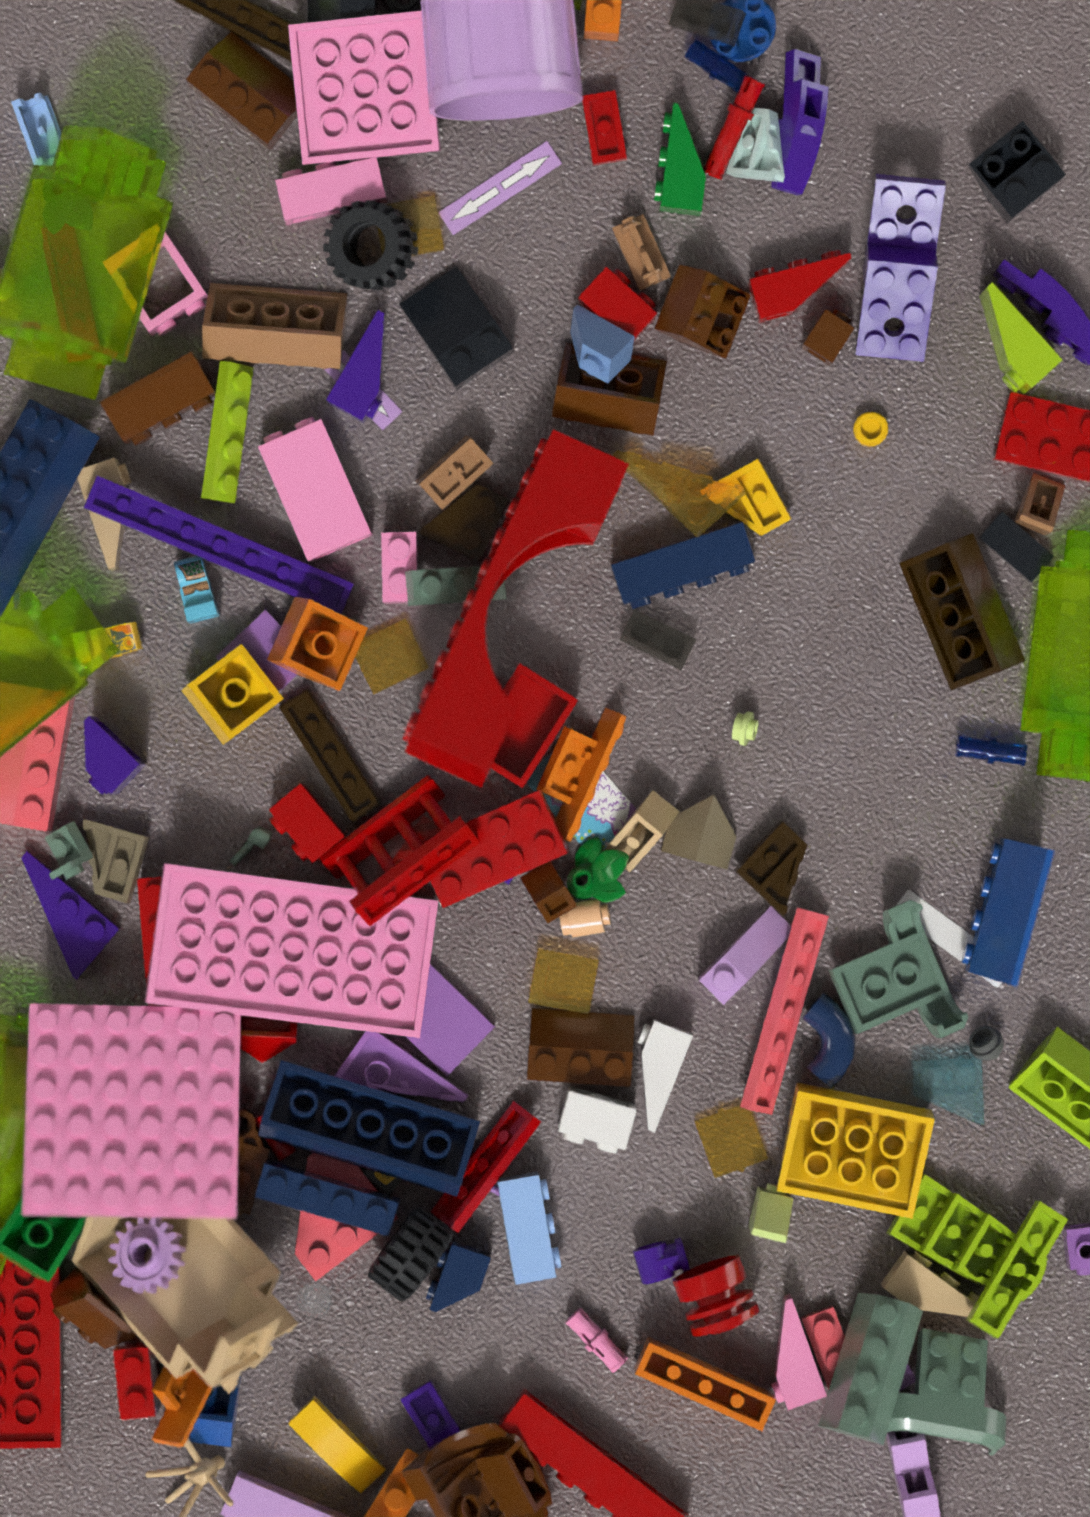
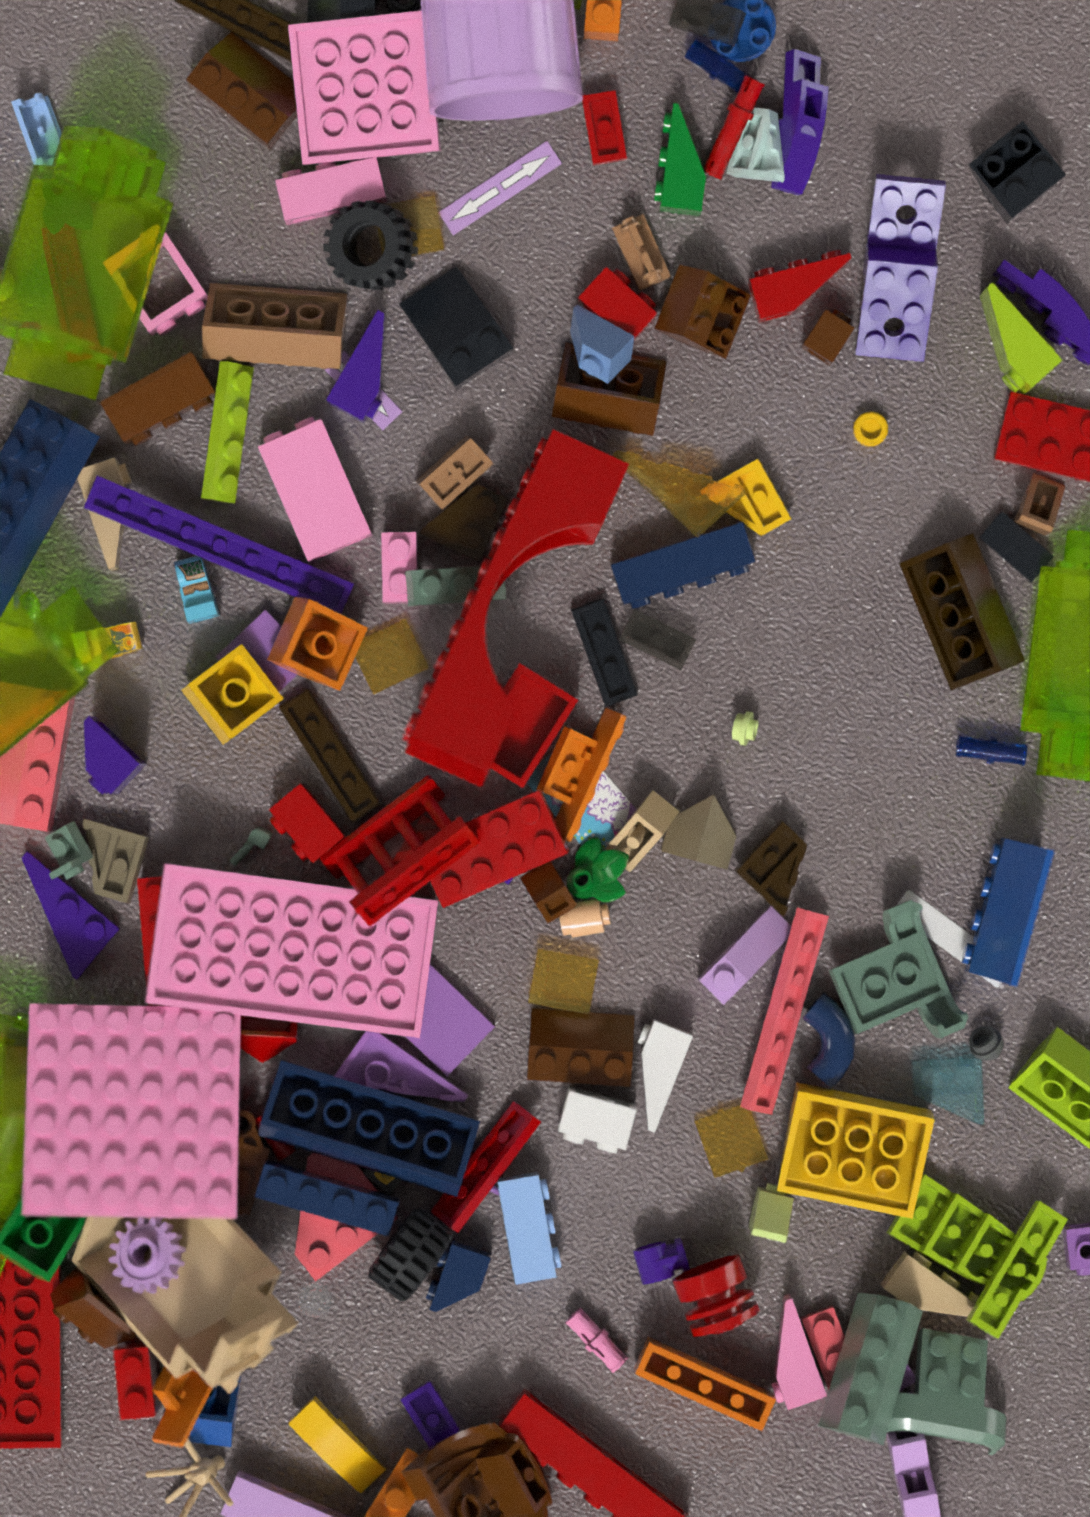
none -> black tile [571,598,638,707]

